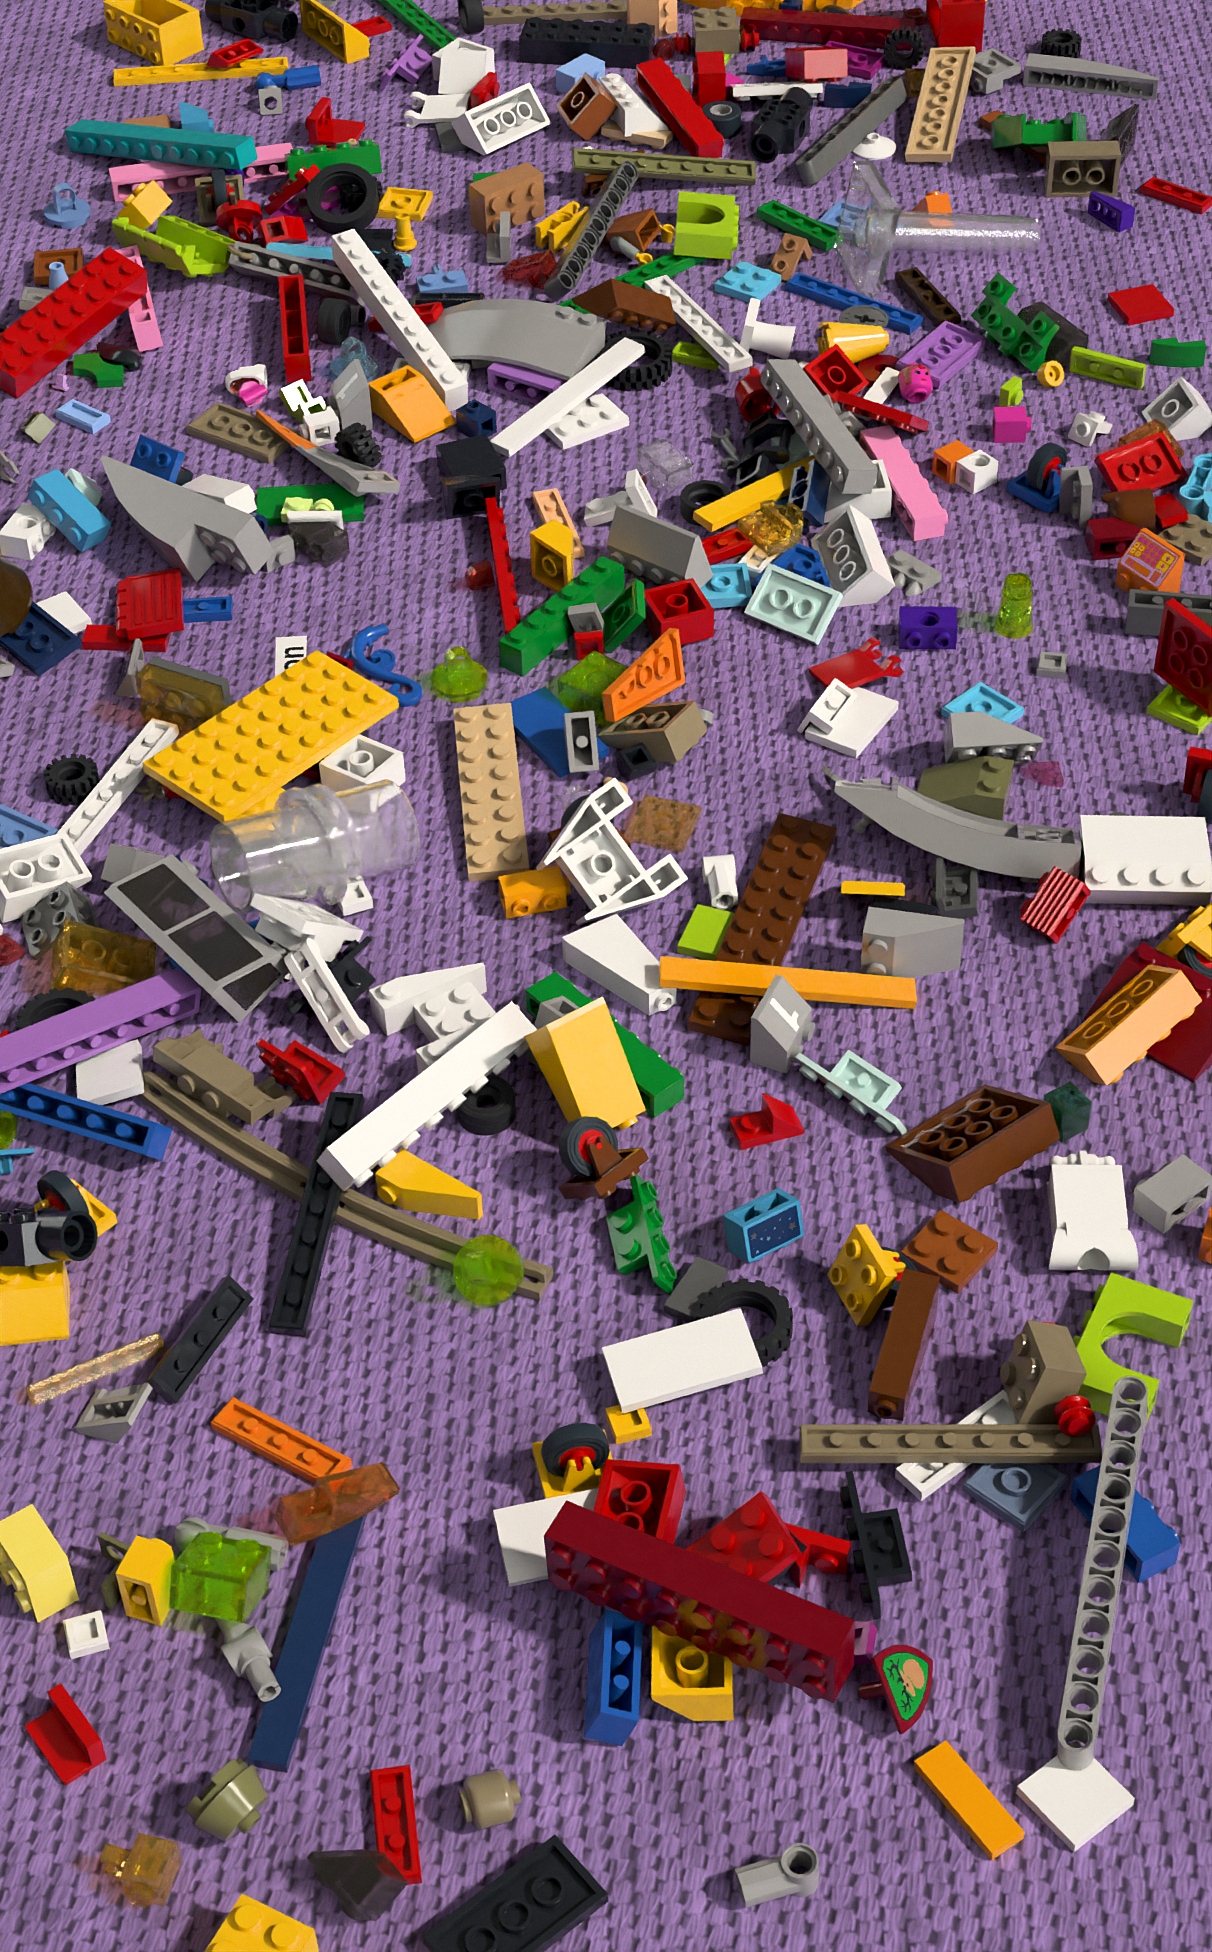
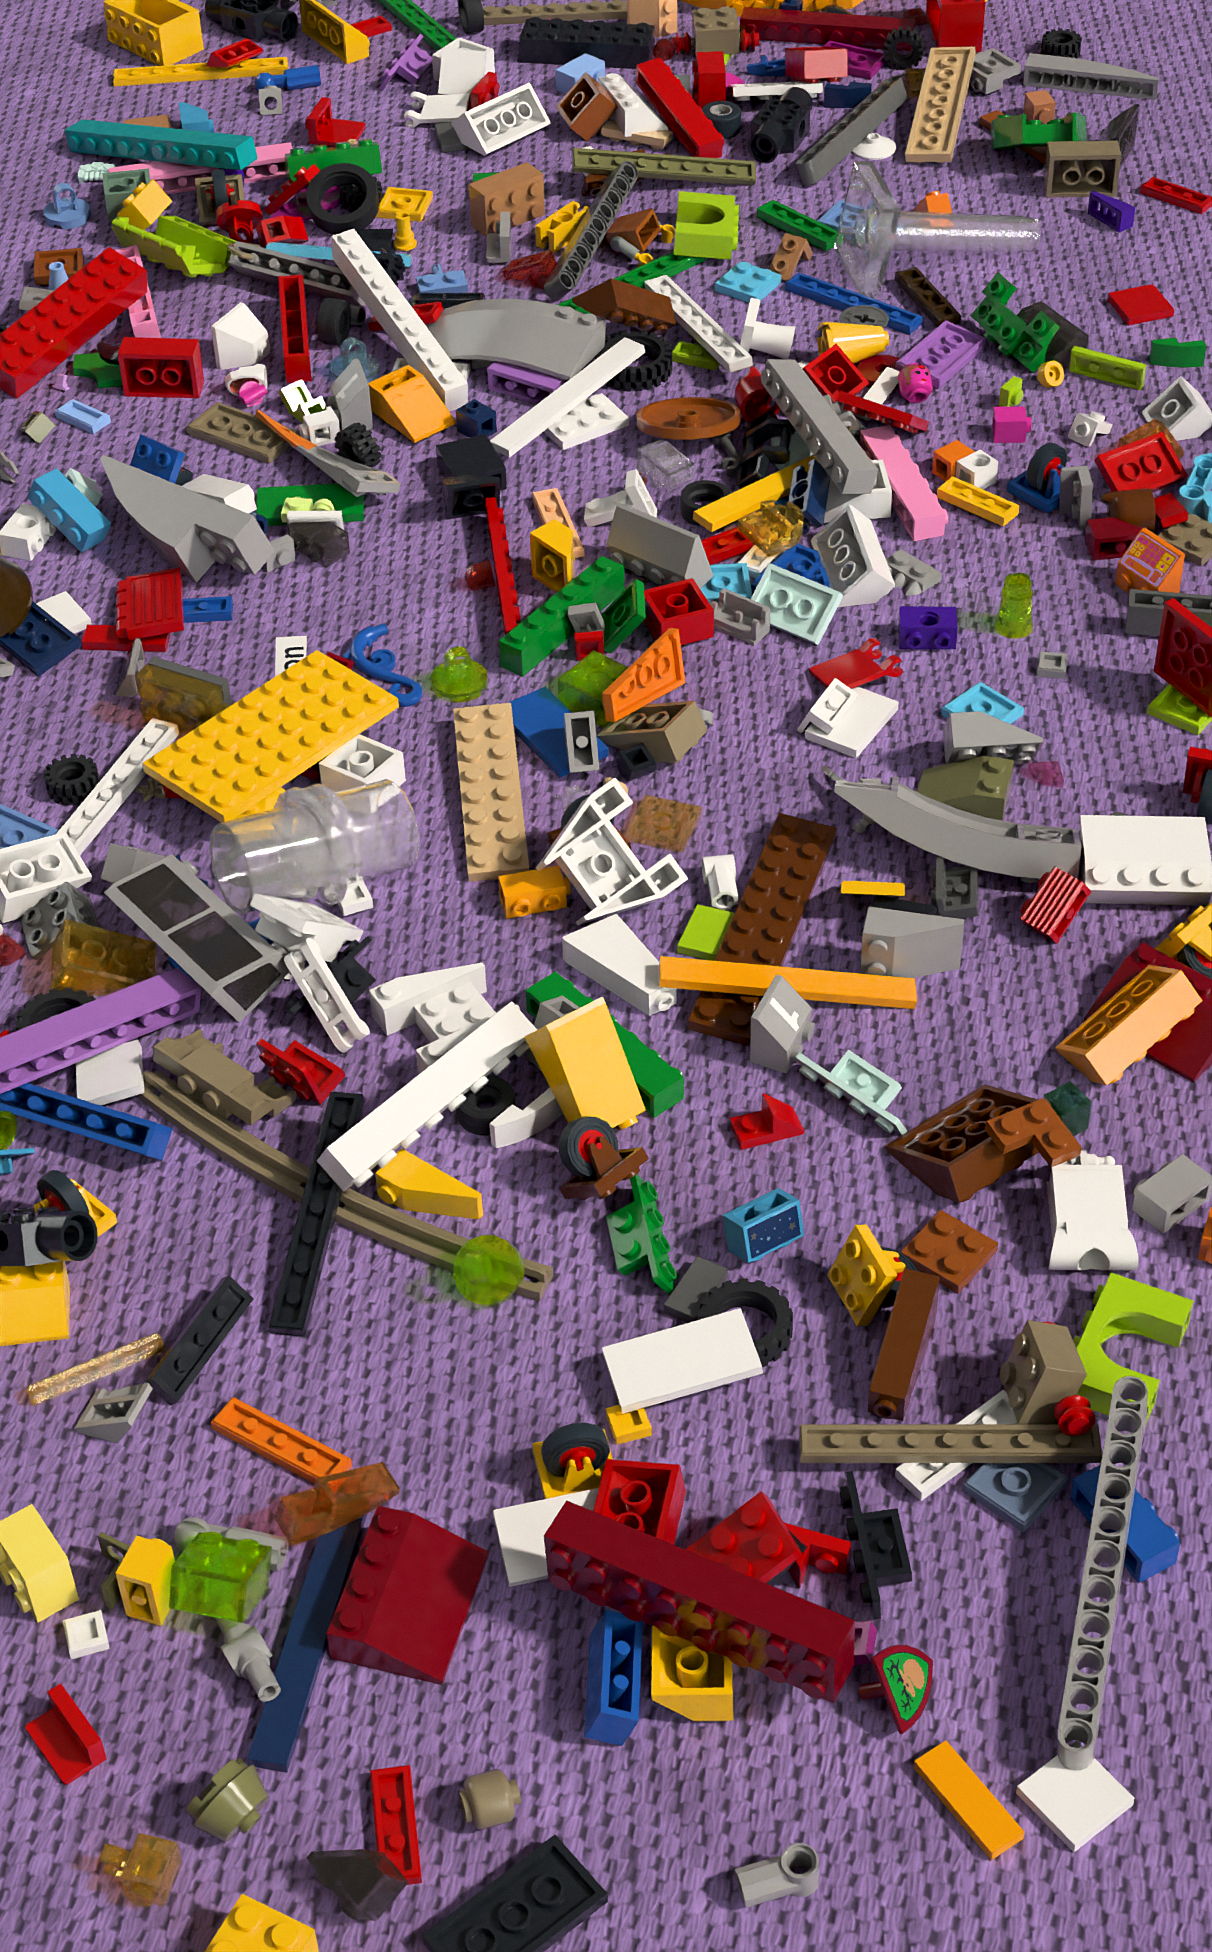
none -> light aqua piece [78,162,115,184]
none -> sand green slope [102,168,150,221]
none -> red brick [118,337,205,399]
none -> white slope [211,302,270,370]
none -> dark red slope [326,1505,489,1685]
none -> white slope [489,1088,563,1148]
none -> dark orange dish [636,397,740,441]
none -> light grey hinge [710,588,770,646]
none -> yellow plate [937,476,1019,527]
none -> dark orange plate [985,1098,1082,1168]
none -> nougat brick [1023,90,1056,124]

